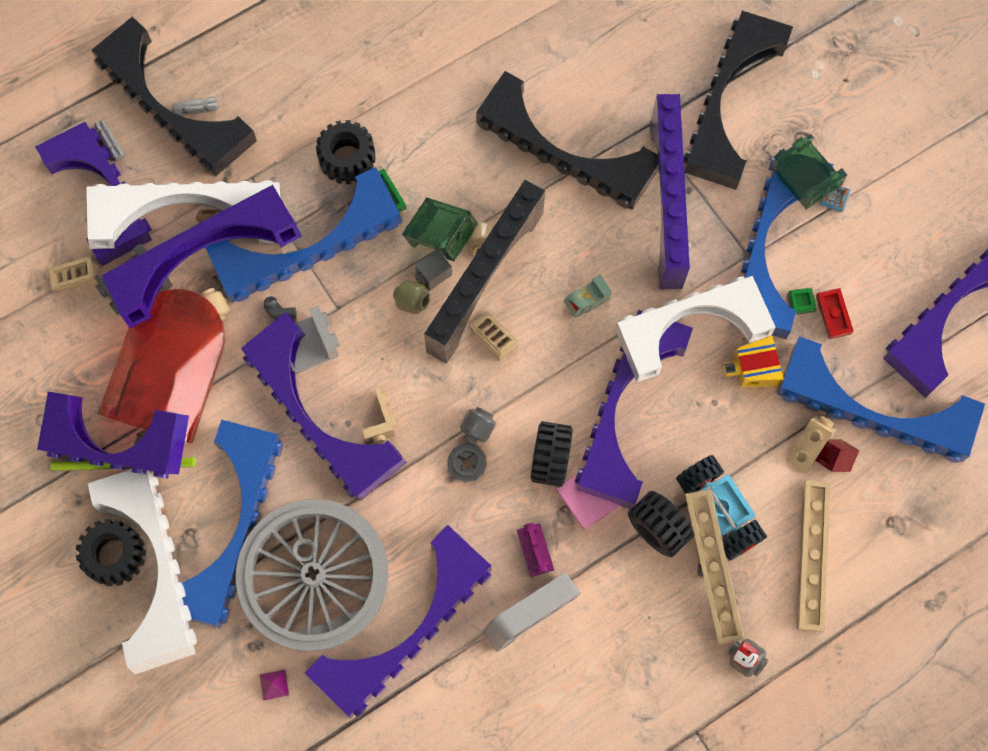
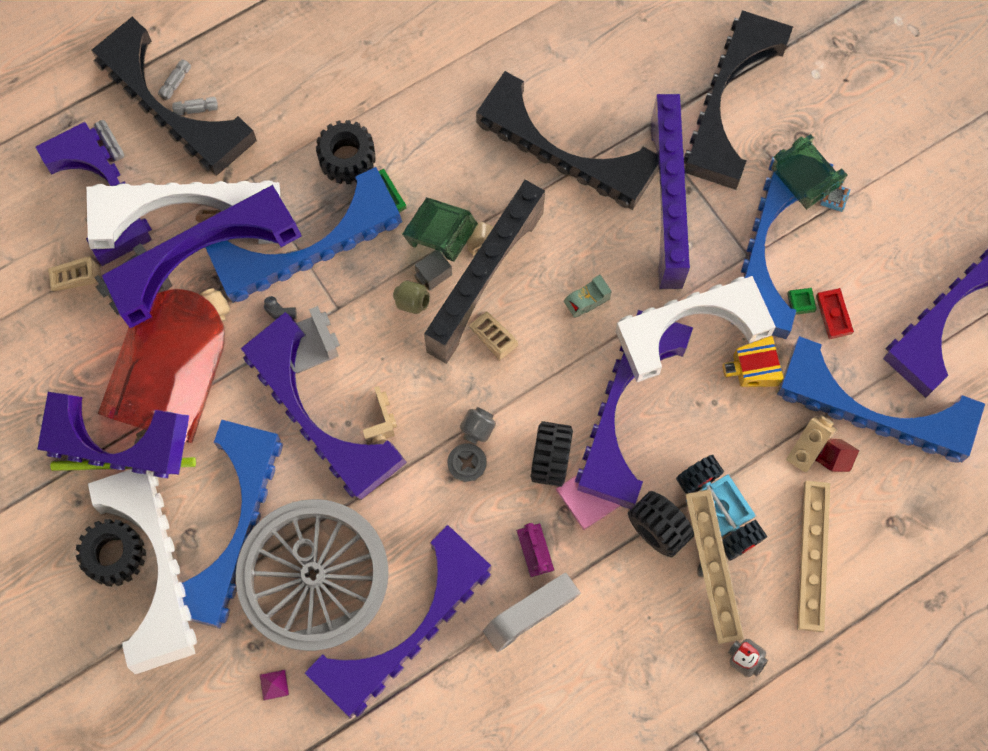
none -> light grey axle [158,59,191,100]

